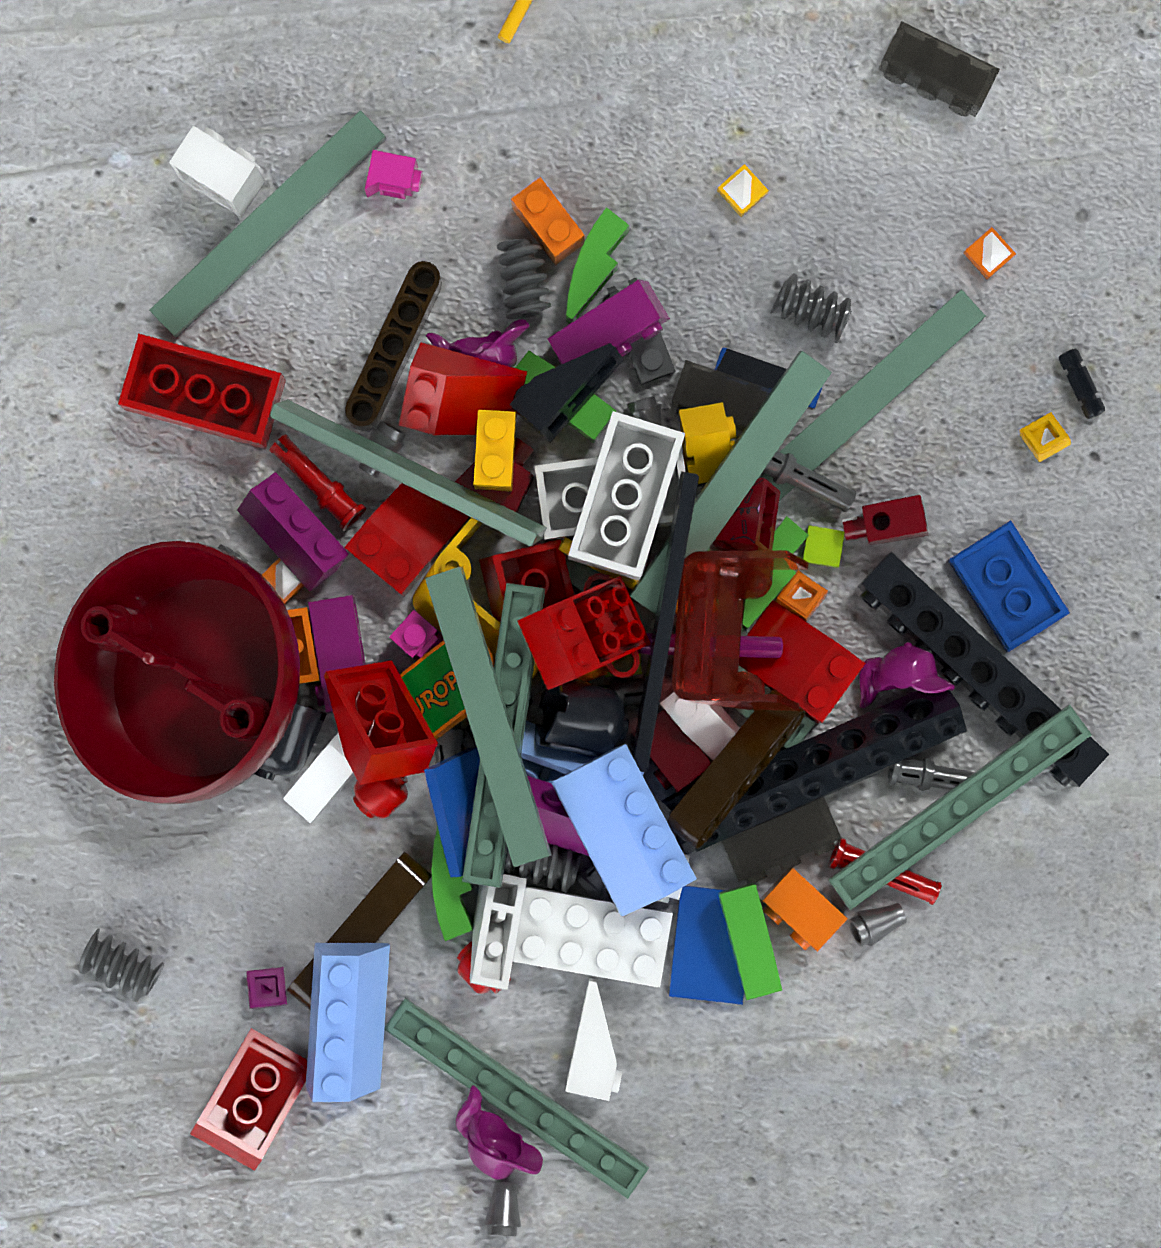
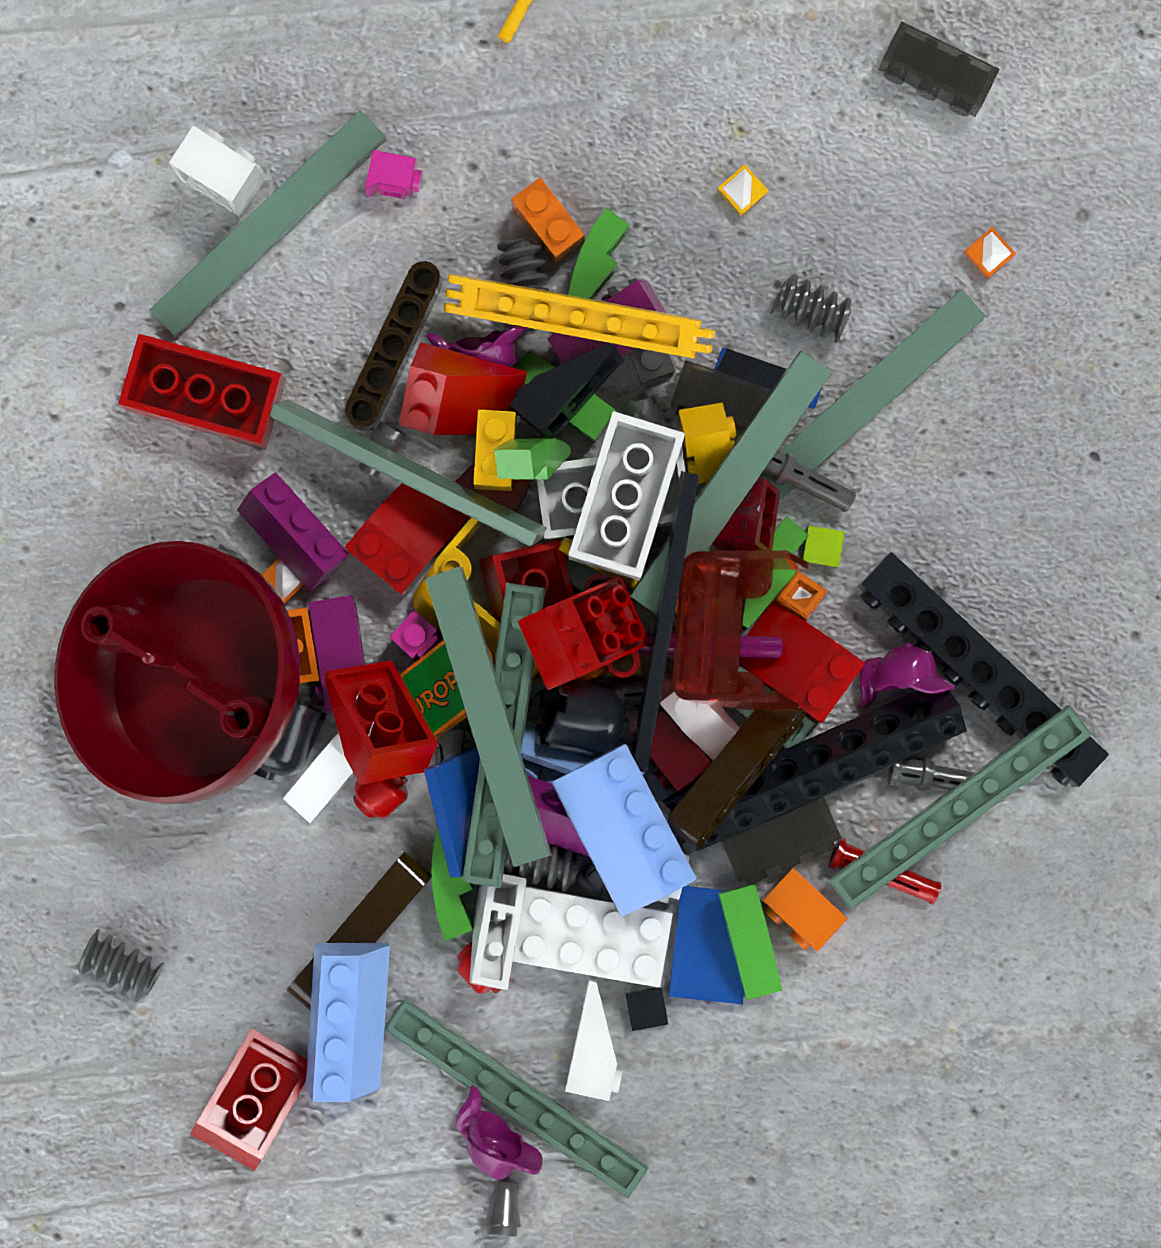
magenta tile [246,967,287,1009] -> none
red pin [269,434,366,531] -> none
dark red torso [842,495,929,545] -> none
flat silver cone [848,903,907,946] -> none
blue tile [948,520,1070,653] -> none
yellow tile [1019,412,1071,462] -> none
black axle [1059,348,1105,419] -> none
none -> yellow hinge [443,274,715,358]
none -> bright green slope [494,438,571,479]
none -> black tile [625,987,668,1031]

